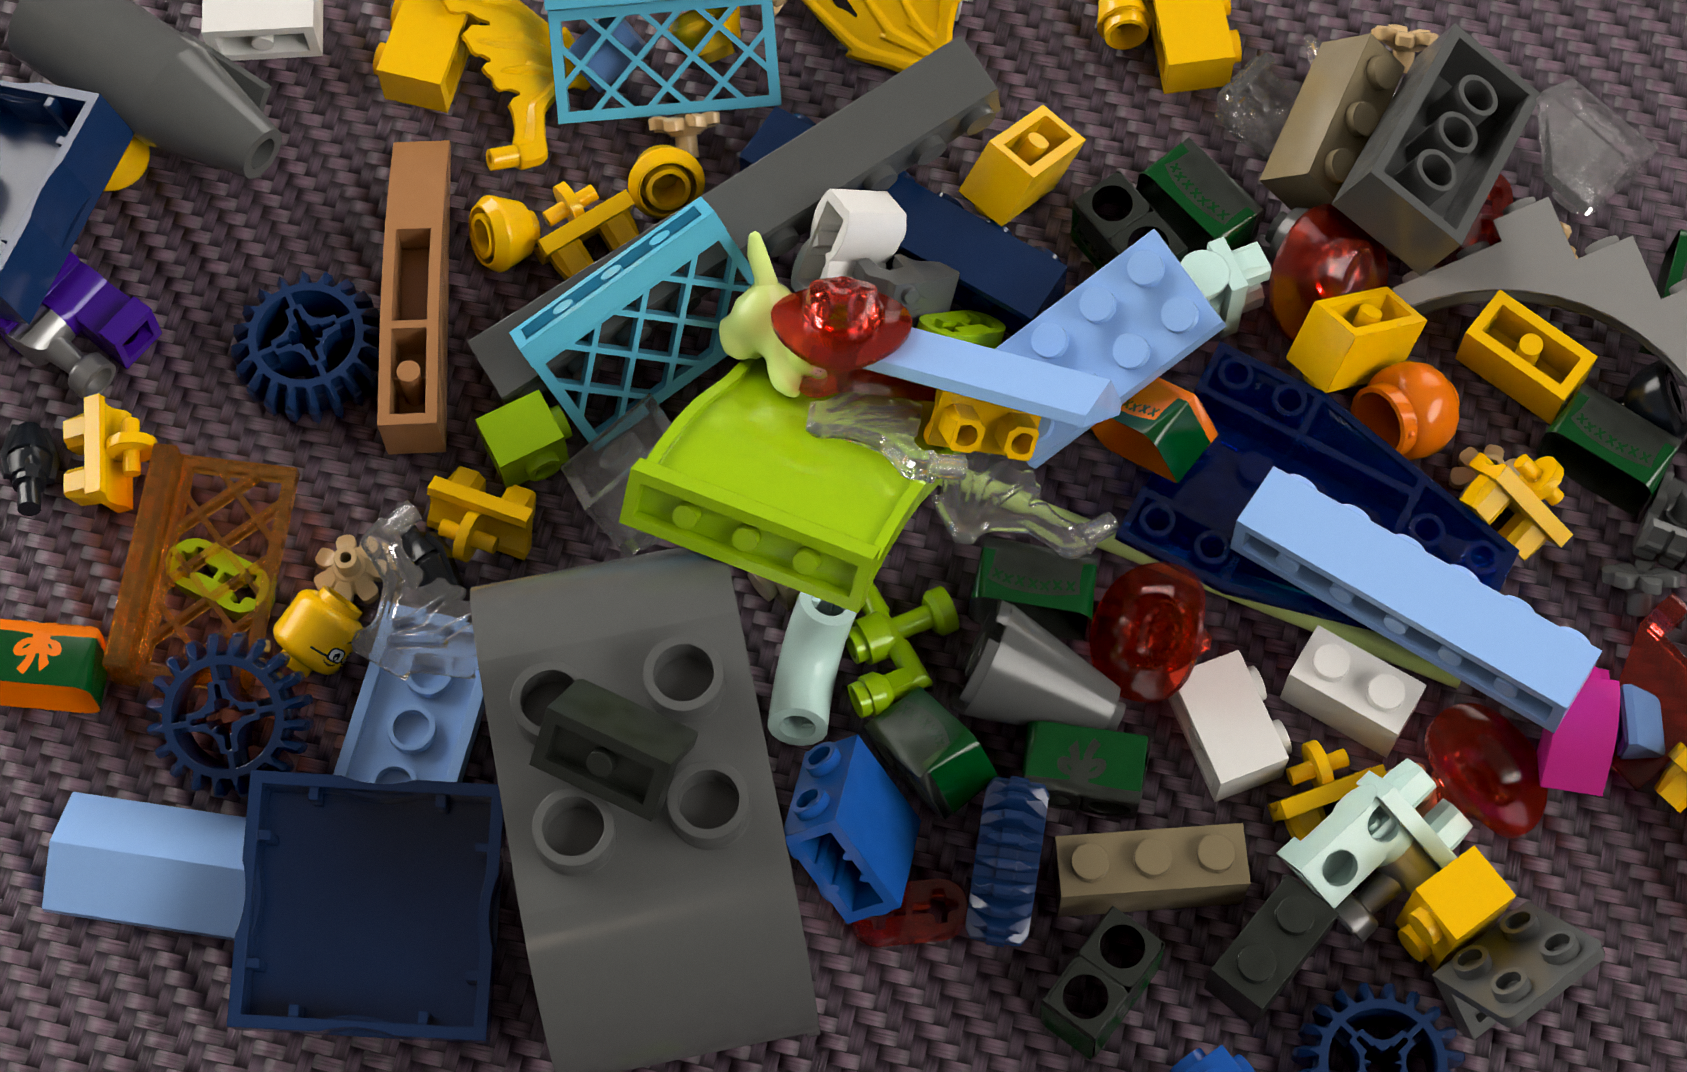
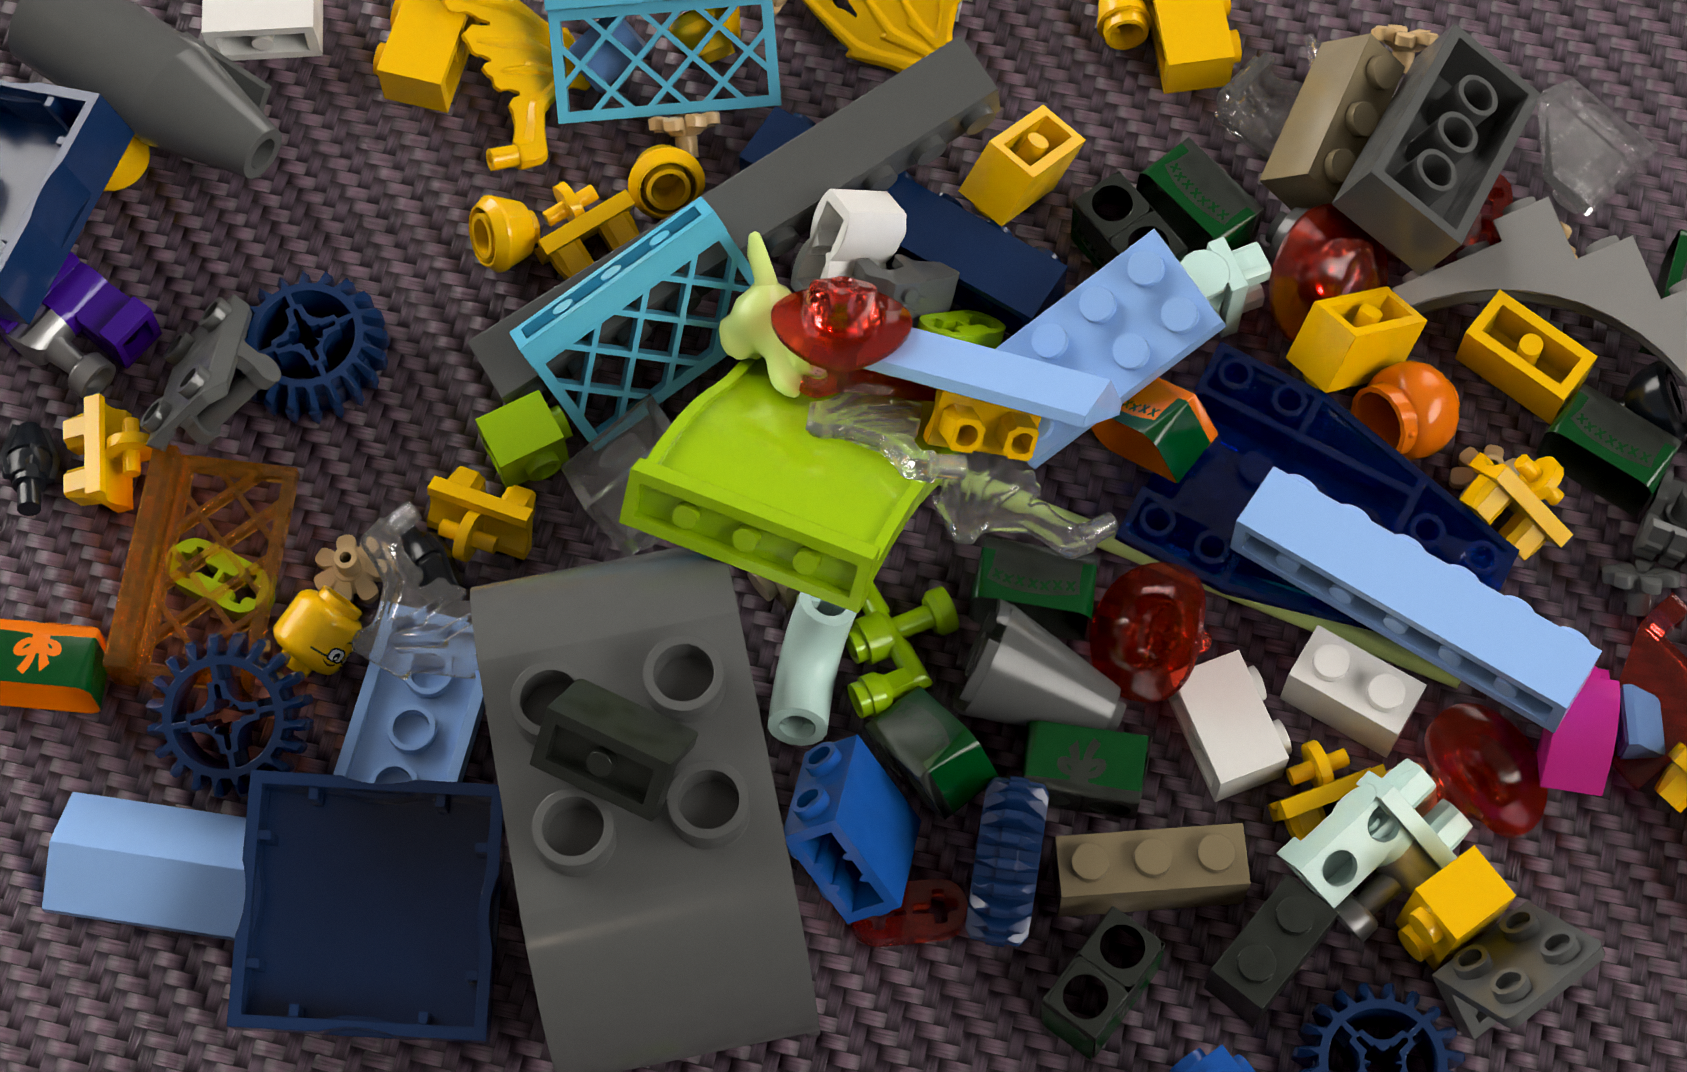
medium nougat slope [377,140,451,454] -> none
none -> dark grey shield [140,294,281,452]

